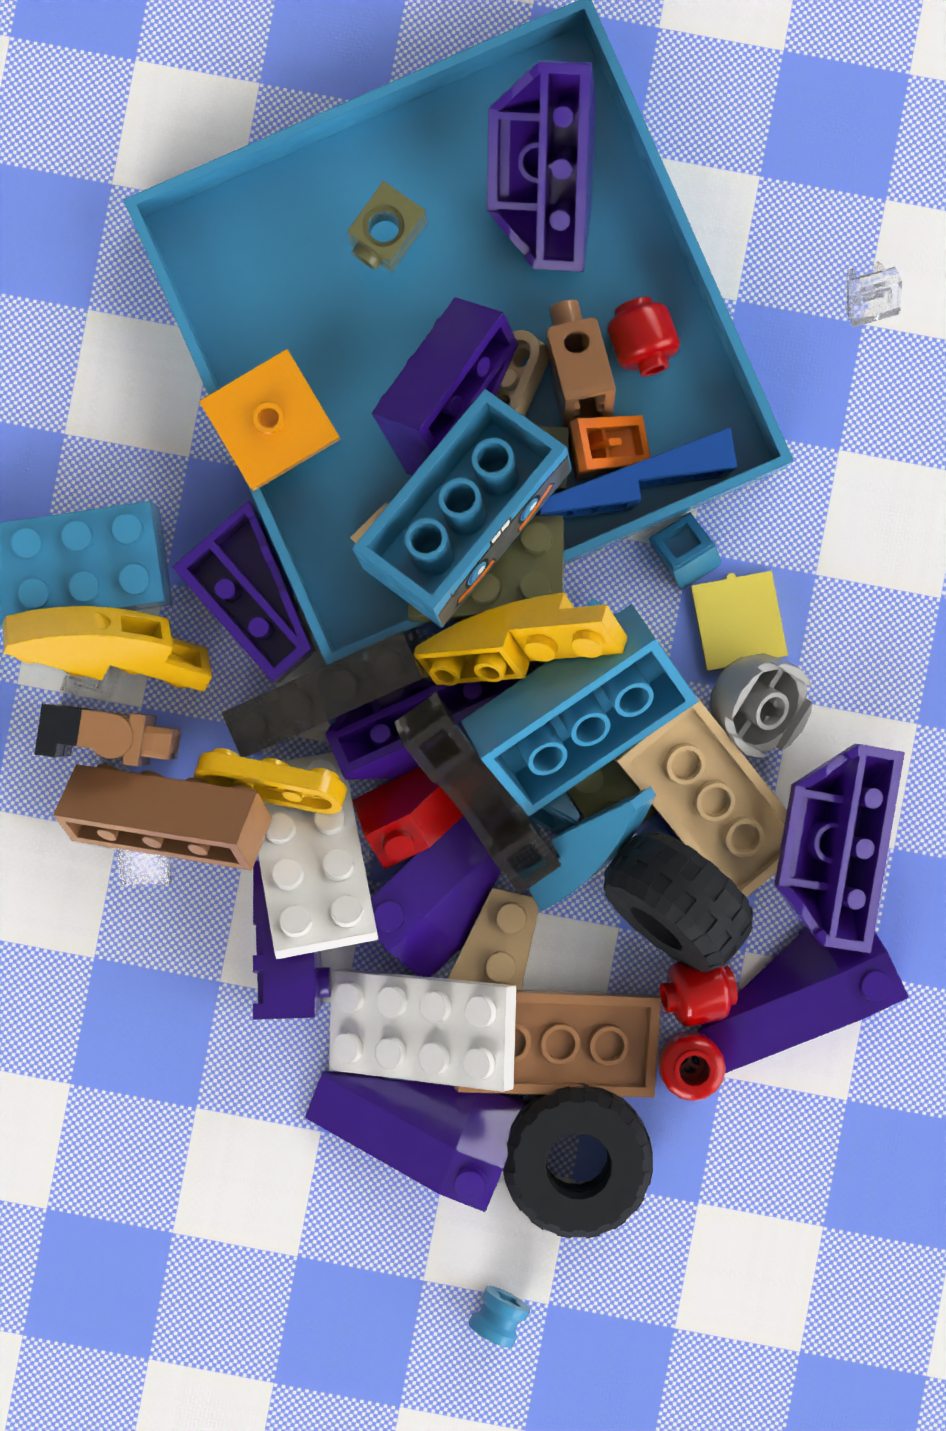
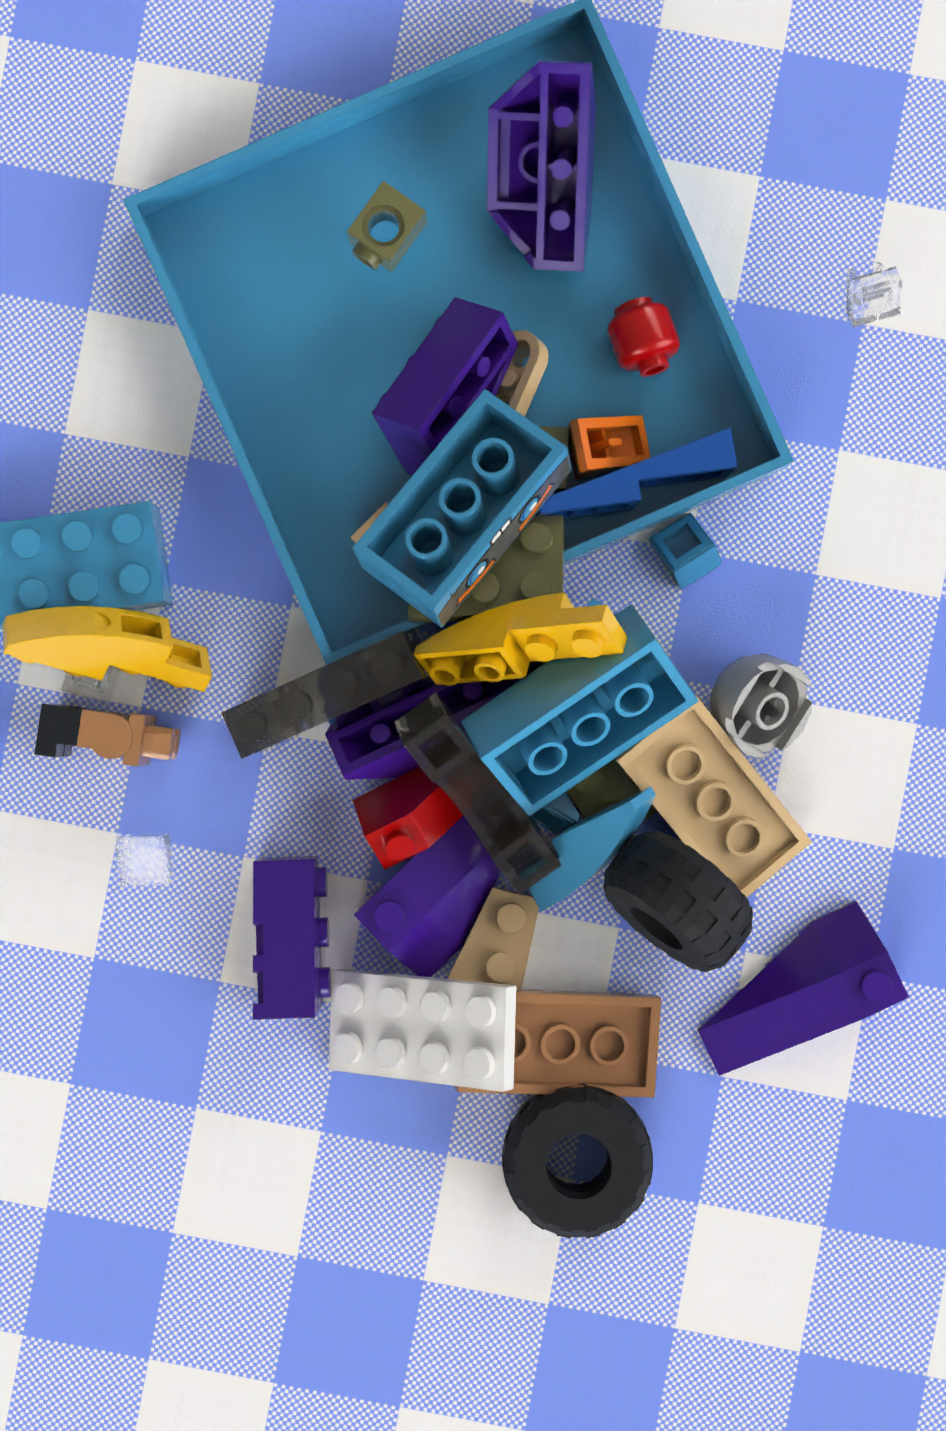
medium nougat brick [53,764,272,871] -> none
dark purple wedge [172,500,316,684] -> none
yellow plate [194,748,347,814] -> none
light orange plate [199,349,341,491] -> none
white plate [258,752,378,959] -> none
dark purple wedge [305,1071,526,1212] -> none
dark azure wheel [468,1286,530,1348] -> none
medium nougat torso [546,300,616,427] -> none
red head [657,1031,726,1101] -> none
red head [659,962,738,1027] -> none
light yellow piece [690,570,788,671] -> none
dark purple wedge [774,744,905,953] -> none

